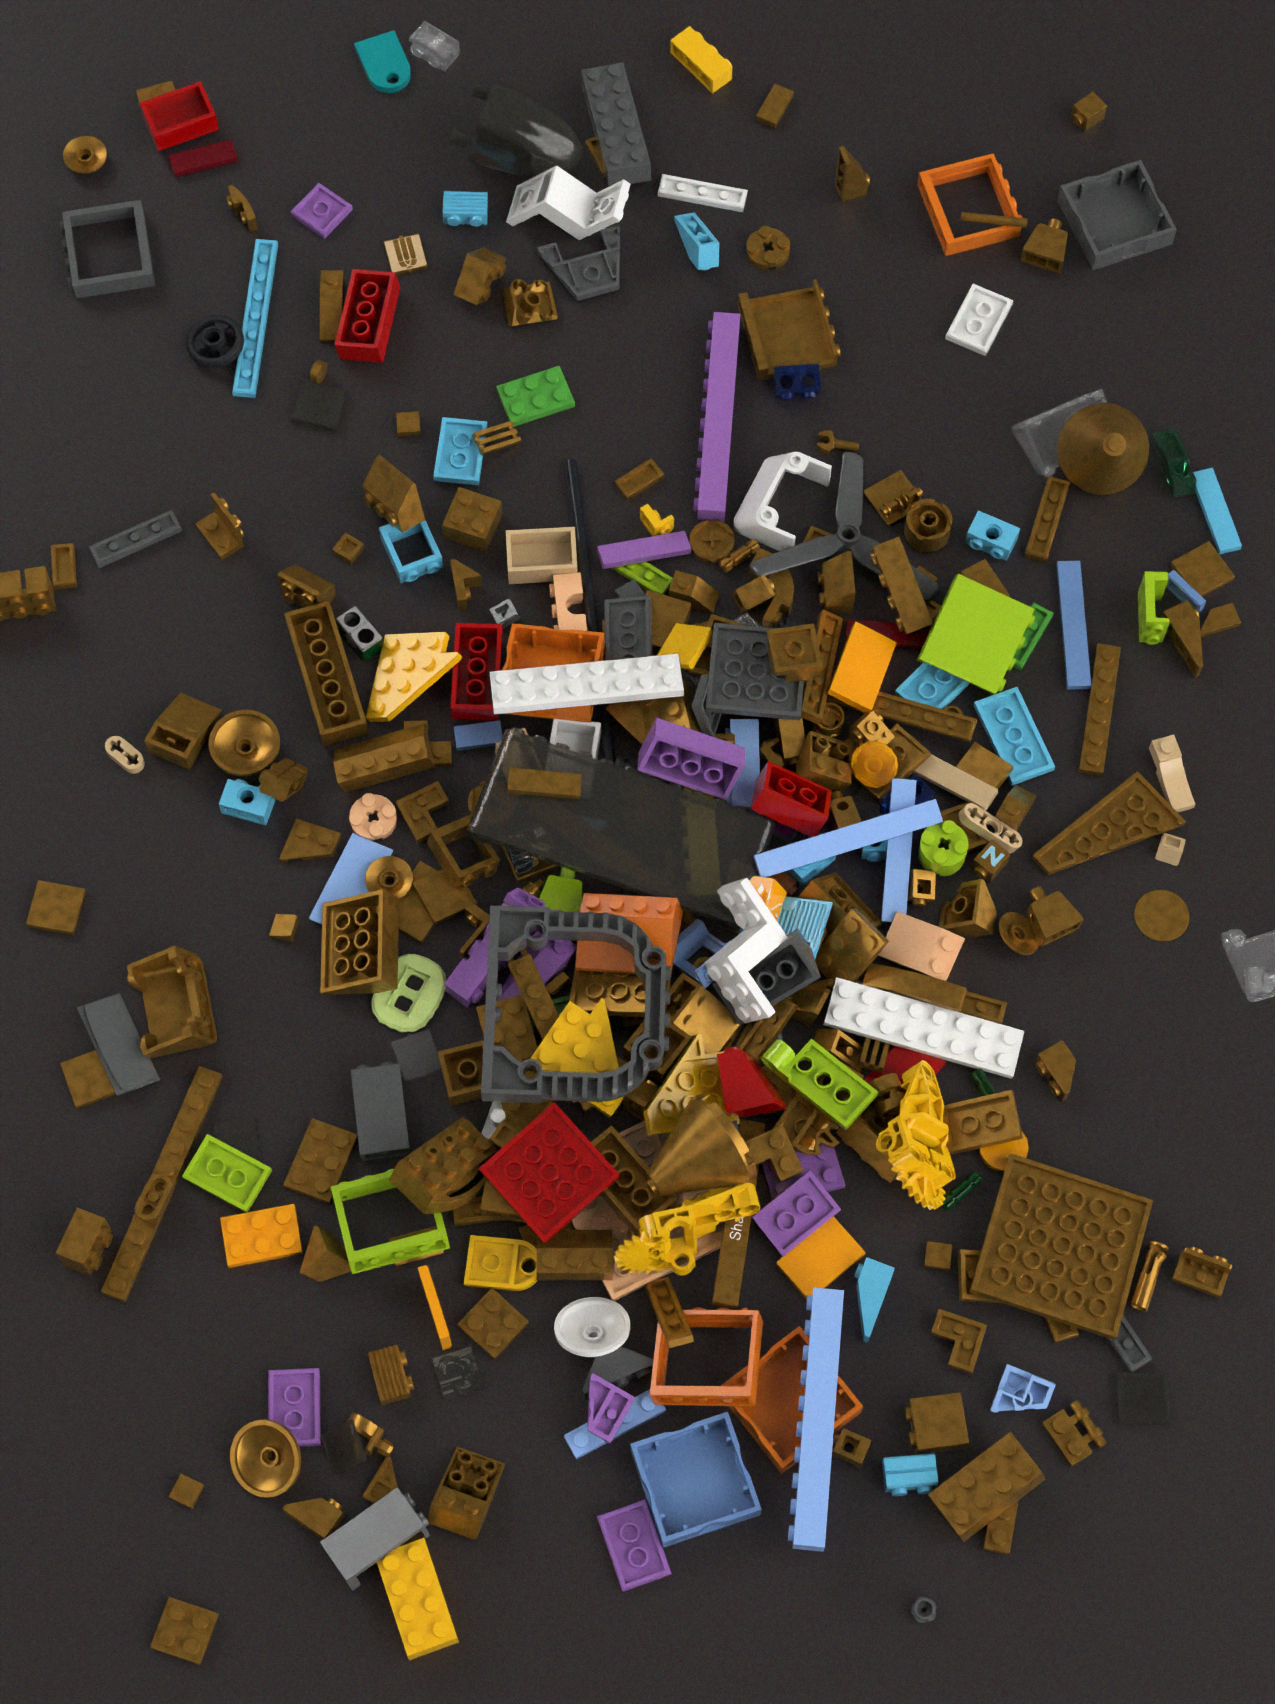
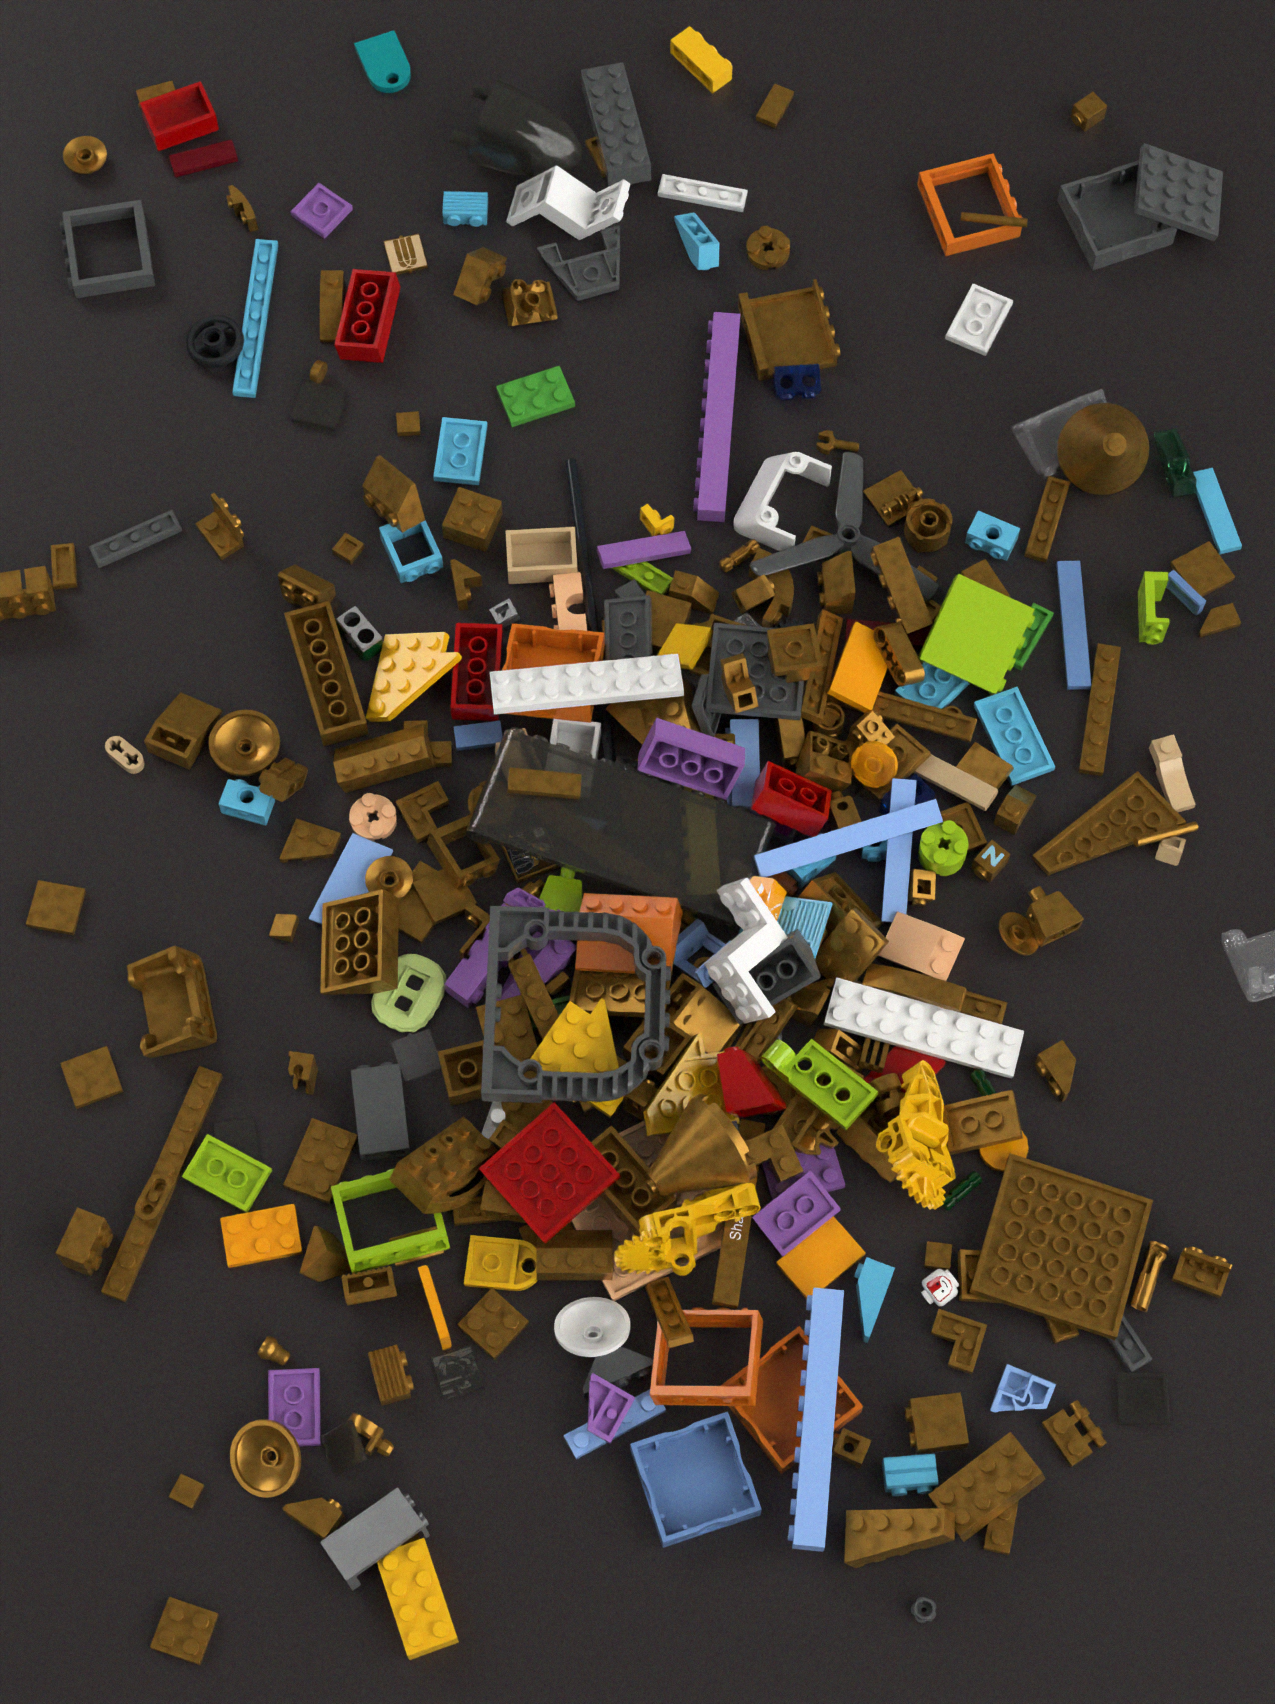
dark grey piece [77,993,160,1096] -> none
pearl gold tile [362,1457,398,1504] -> none
clear brick [409,21,460,72] -> none
pearl gold slope [428,1446,505,1540] -> none
pearl gold tile [472,421,522,455] -> none
medium lavender tile [597,1499,671,1592] -> none
pearl gold tile [614,458,664,501] -> none
pearl gold tile [689,520,735,564] -> none
pearl gold bracket [759,737,784,767] -> none
pearl gold slope [835,146,870,202] -> none
pearl gold slope [939,879,997,937] -> none
tan beam [959,803,1022,854] -> none
pearl gold torso [1020,219,1068,274] -> none
pearl gold sticker [1134,890,1189,941] -> none
pearl gold slope [1161,600,1203,678] -> none
none -> pearl gold piece [257,1336,290,1365]
none -> pearl gold hinge [288,1051,318,1095]
none -> pearl gold brick [341,1266,397,1306]
none -> pearl gold brick [720,653,758,713]
none -> pearl gold wedge [844,1508,955,1568]
none -> pearl gold beam [873,622,925,687]
none -> head [921,1269,960,1307]
none -> pearl gold bar [1133,821,1198,847]
none -> dark grey plate [1134,143,1223,241]

